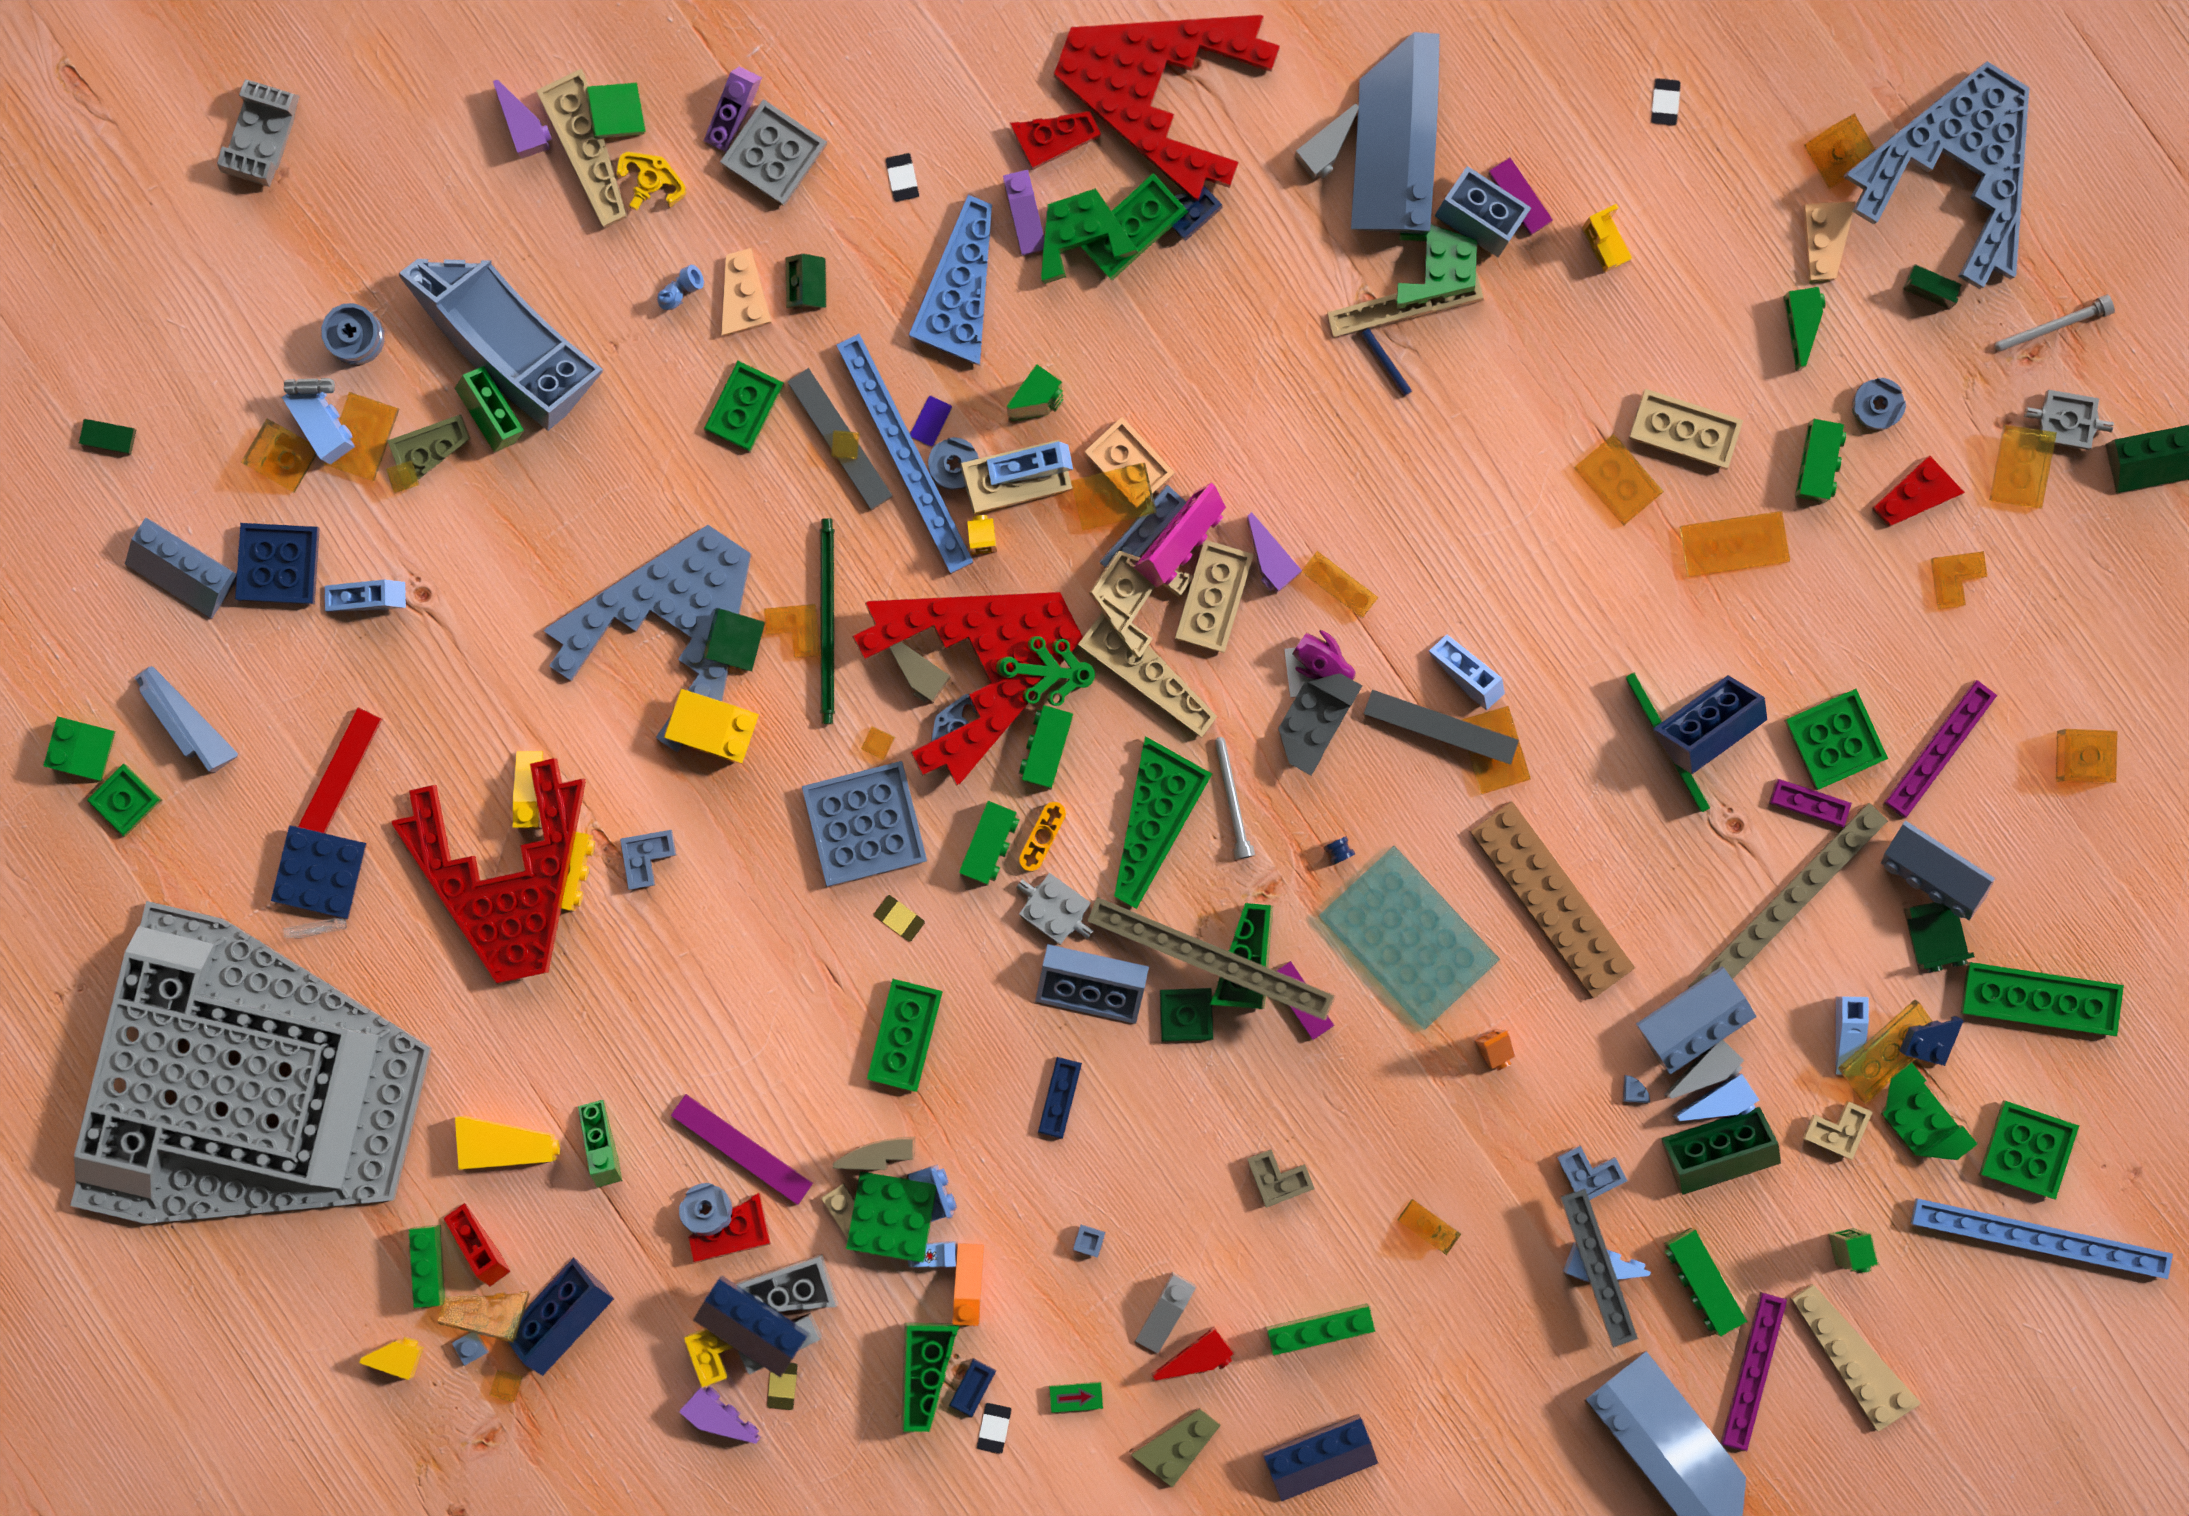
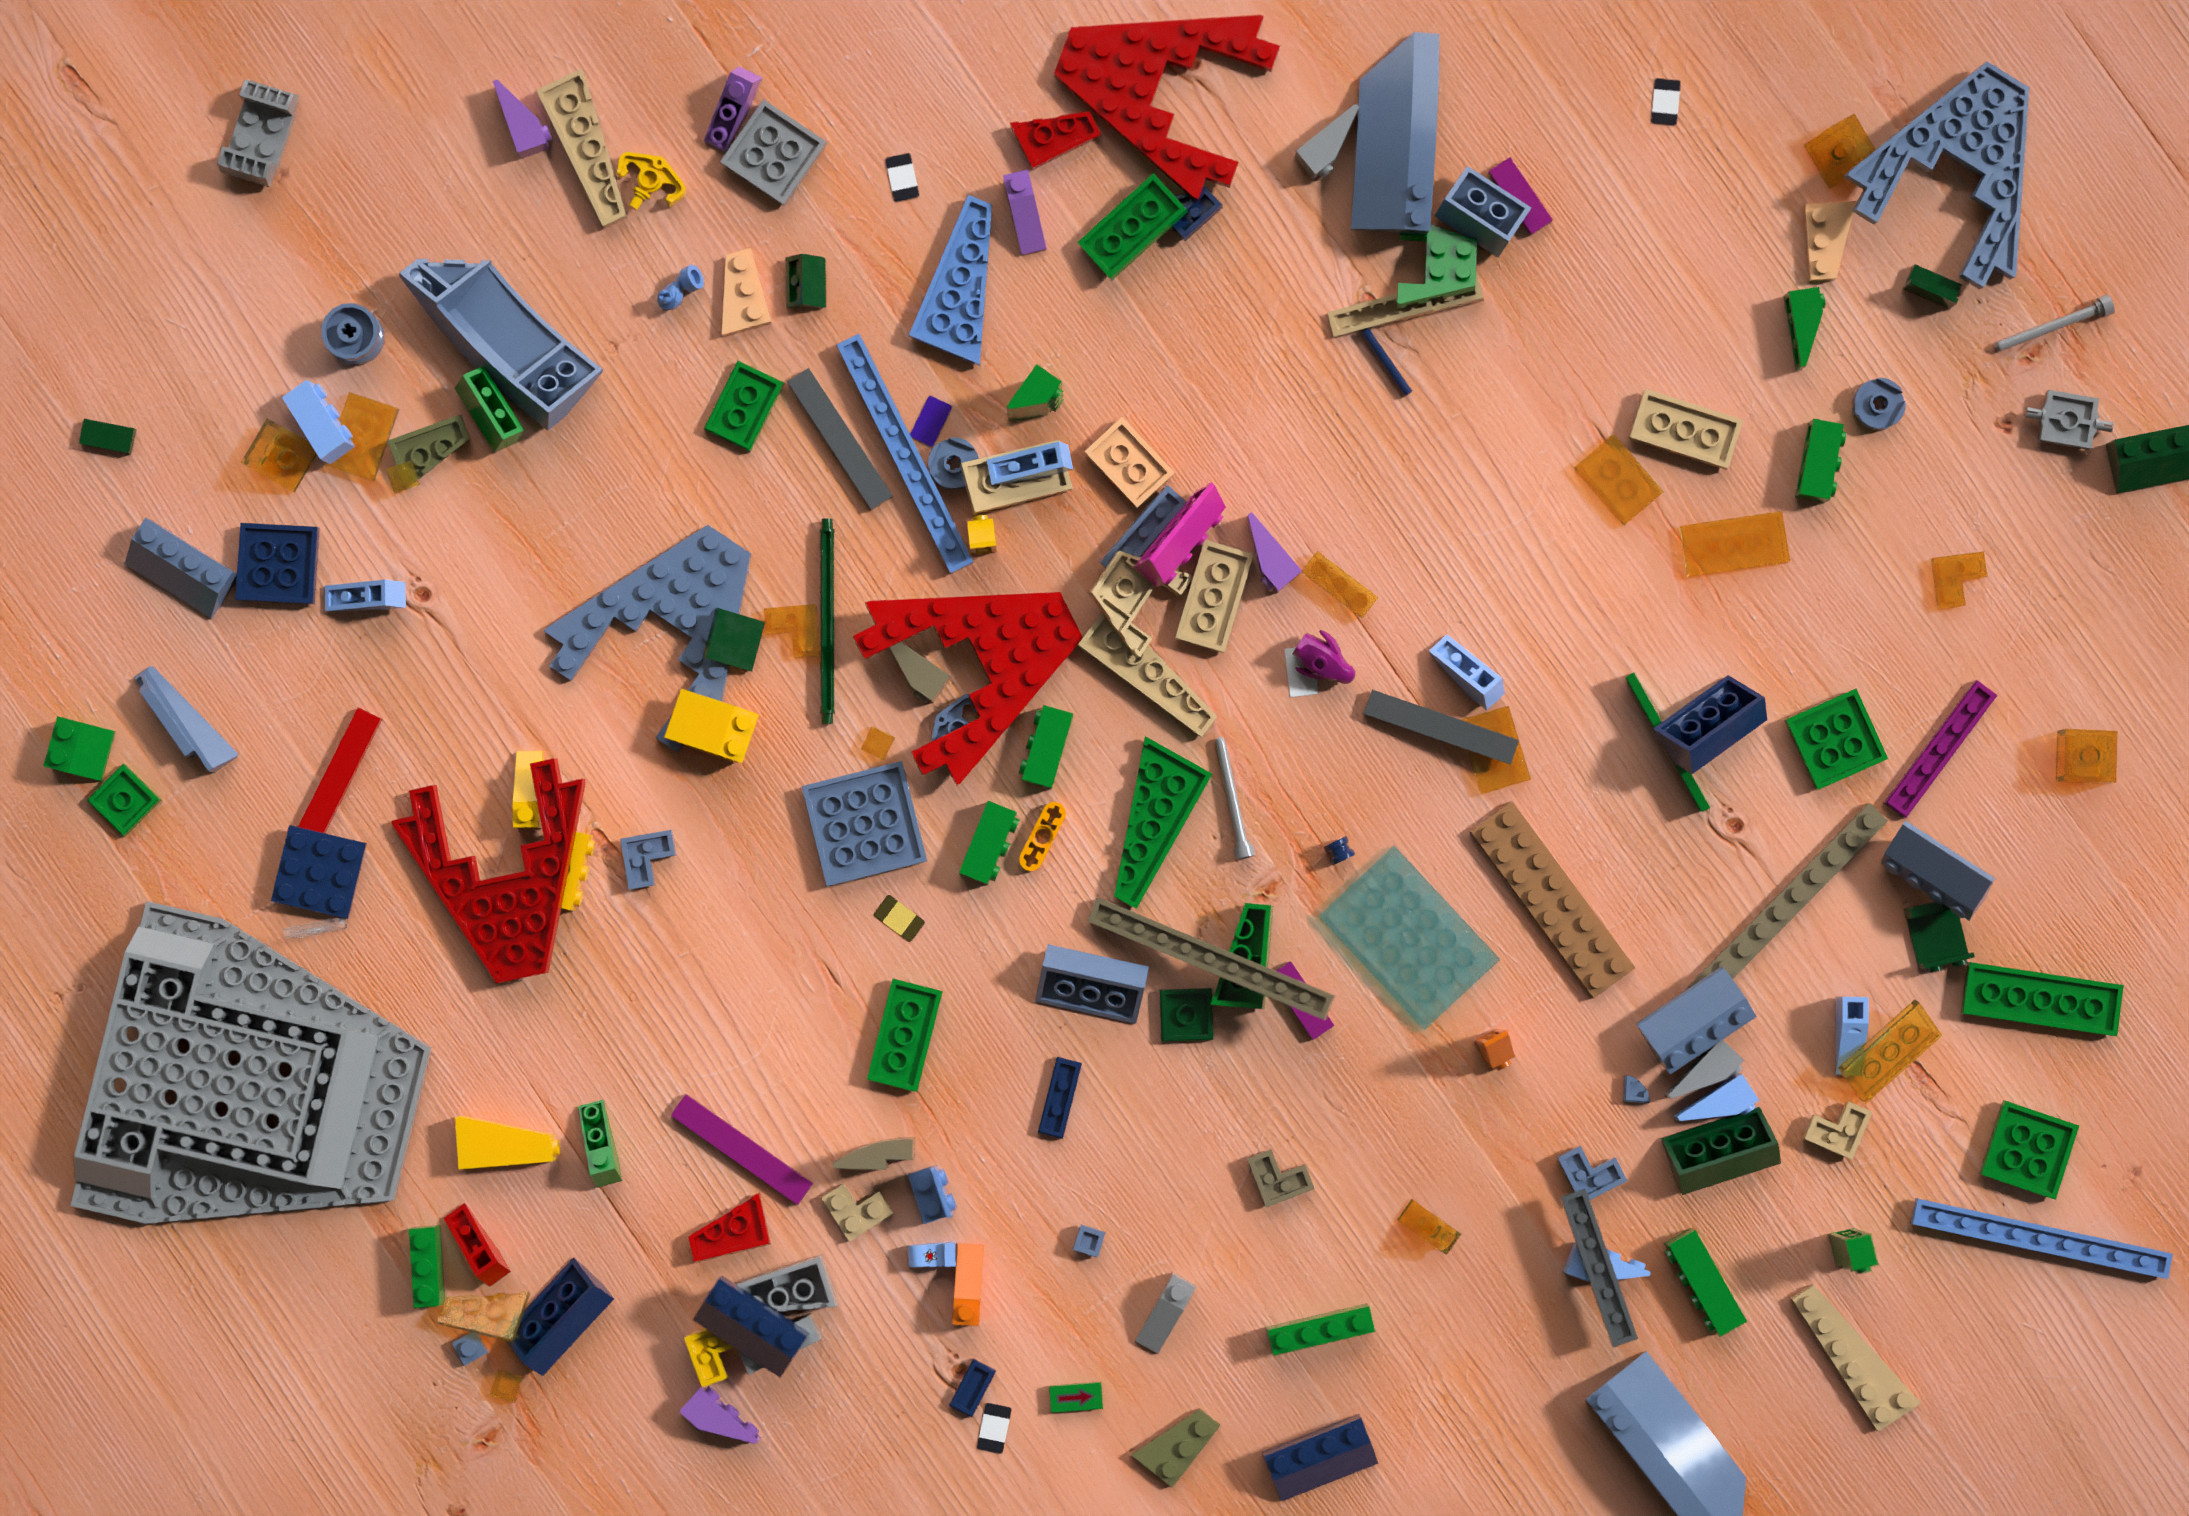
light grey axle [284,378,335,394] -> none
yellow slope [359,1337,424,1380] -> none
green tile [585,83,646,138] -> none
sand blue plate [679,1183,732,1236] -> none
clear yellow sticker [767,1363,798,1410] -> none
clear yellow tile [831,430,860,459] -> none
green plate [846,1171,937,1263] -> none
green wedge [901,1322,959,1432] -> none
green plant [996,636,1095,706] -> none
light grey plate [1016,873,1094,945] -> none
green wing [1041,188,1138,284] -> none
clear yellow tile [1071,463,1157,531] -> none
red slope [1152,1326,1234,1380] -> none
dark grey piece [1278,673,1362,776] -> none
yellow panel [1582,204,1632,273] -> none
magenta tile [1720,1292,1787,1451] -> none
magenta tile [1769,779,1852,828] -> none
red wing [1872,455,1965,527] -> none
green piece [1881,1062,1978,1160] -> none
dark blue wing [1899,1016,1964,1066] -> none
clear yellow tile [1989,424,2057,509] -> none

